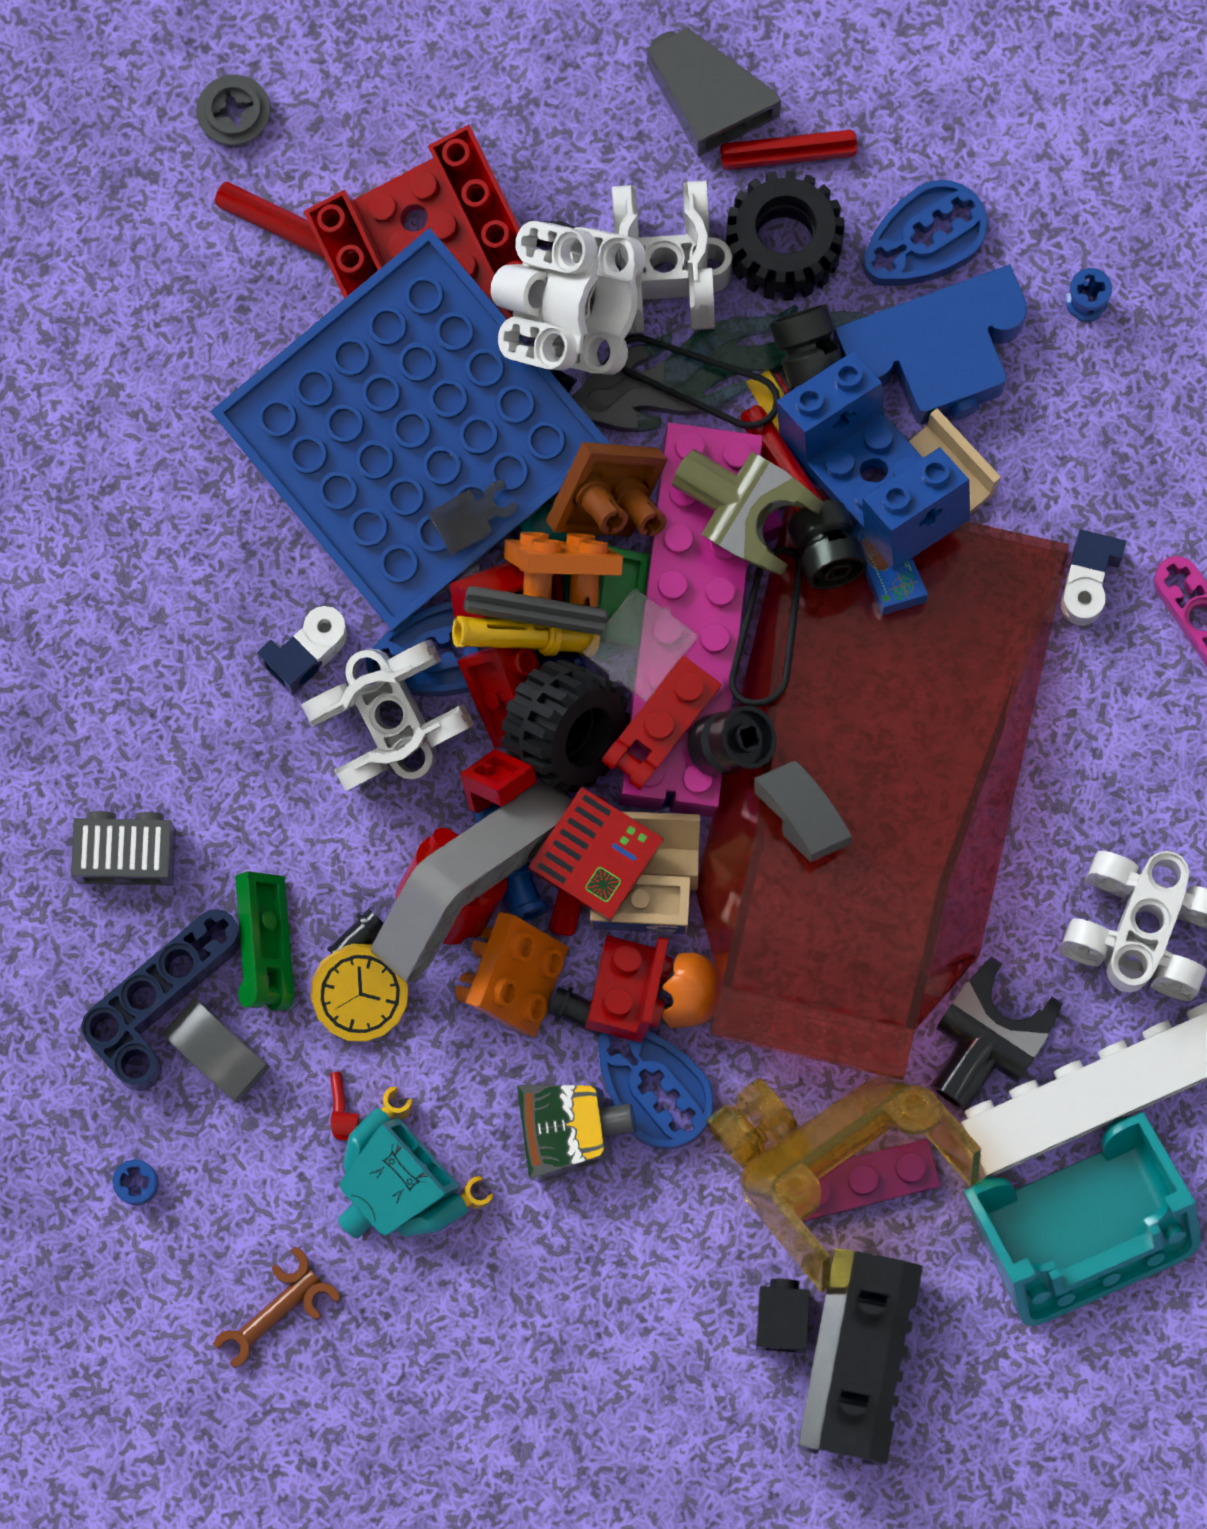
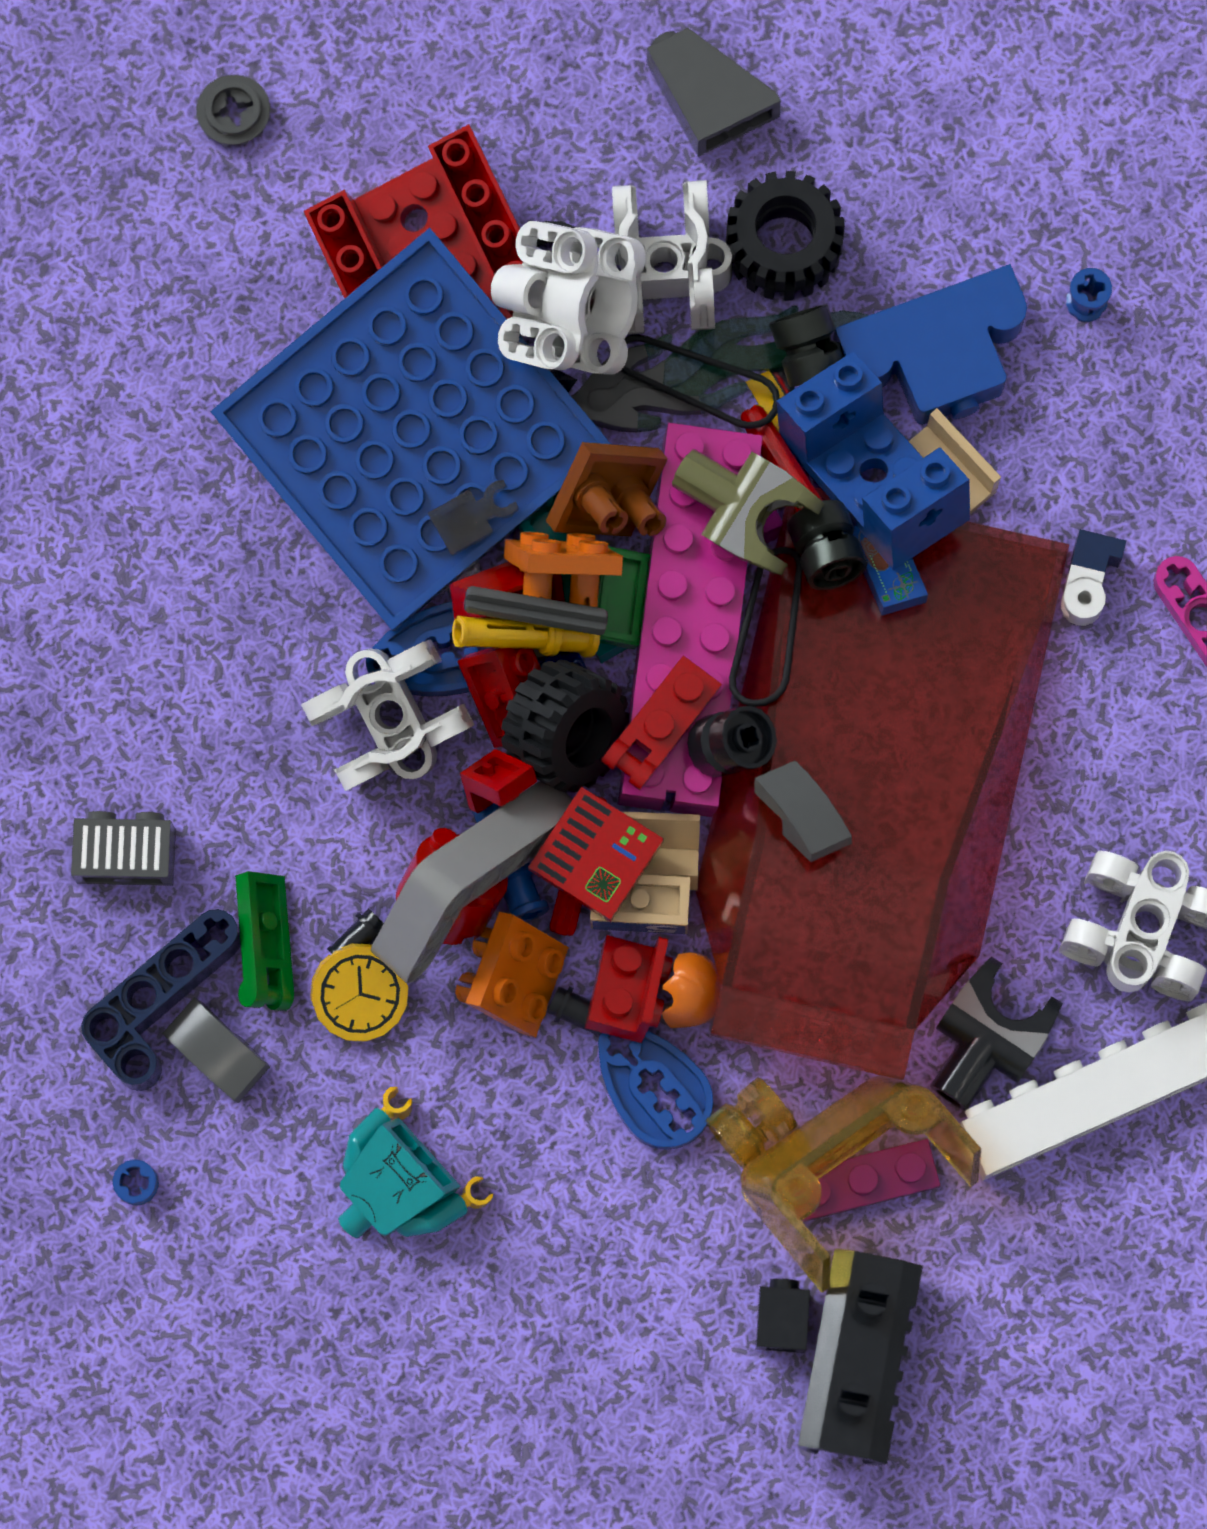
dark orange bar [213,1247,341,1368] -> none
red axle [214,182,325,258] -> none
leg [257,606,347,696] -> none
red hand [330,1072,360,1141] -> none
torso [517,1084,636,1182] -> none
clear piece [583,588,698,702] -> none
red axle [720,130,858,170] -> none
blue piece [863,180,987,286] -> none
teal windscreen [964,1111,1201,1326] -> none

